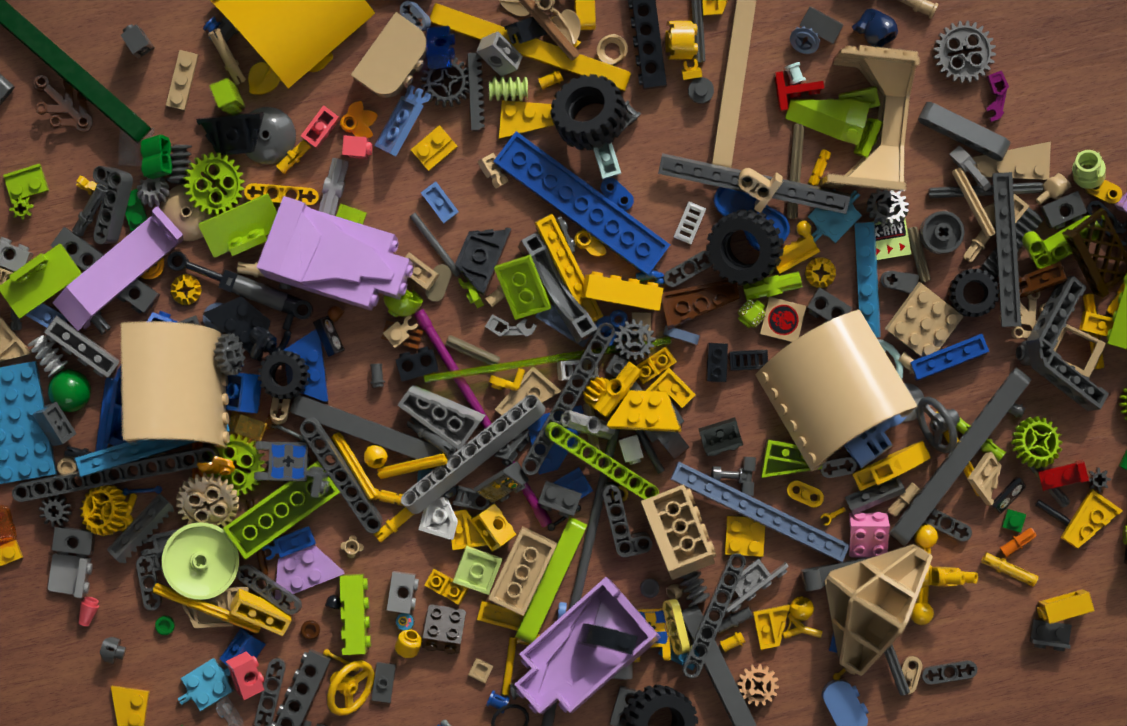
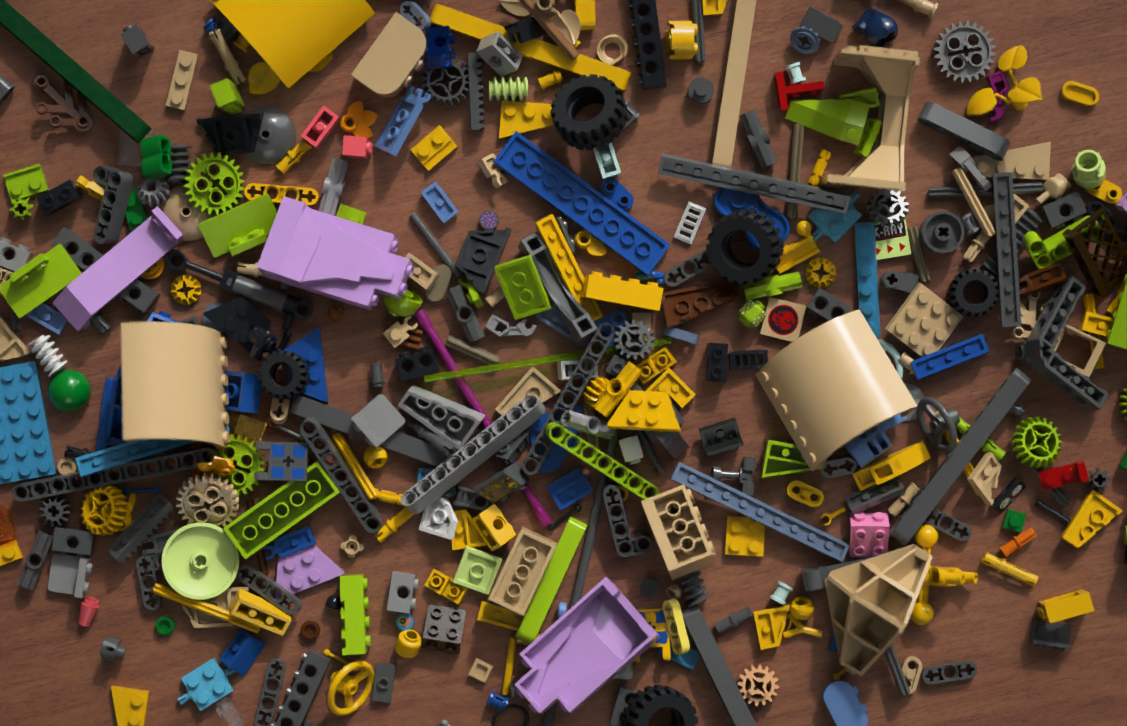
dark grey hinge [32,402,77,446] -> none
light grey brick [44,315,119,378] -> none
dark grey pin [72,184,108,236] -> none
dark grey gear [214,334,245,376] -> none
coral brick [226,651,264,700] -> none
dark grey bracket [303,466,330,498] -> none
black slope [313,316,345,357] -> none
yellow axle [377,453,448,479] -> none
yellow plate [489,368,525,391] -> none
dark grey bracket [538,481,582,518] -> none
black arch [578,624,638,656] -> none
yellow tile [681,59,702,80] -> none
dark grey beam [682,553,746,678] -> none
yellow pin [720,632,745,653] -> none
light grey bracket [726,558,789,613] -> none
tan tile [738,168,783,213] -> none
none -> dark grey piece [18,530,54,590]
none -> black brick [36,180,83,215]
none -> yellow bush [232,34,250,52]
none -> light grey bracket [351,394,405,448]
none -> dark grey piece [445,285,485,343]
none -> dark grey tile [479,210,499,230]
none -> dark grey piece [739,109,777,169]
none -> light aqua bush [770,581,794,606]
none -> light grey bush [960,211,981,236]
none -> yellow plant [967,45,1043,116]
none -> yellow tile [1061,81,1099,107]

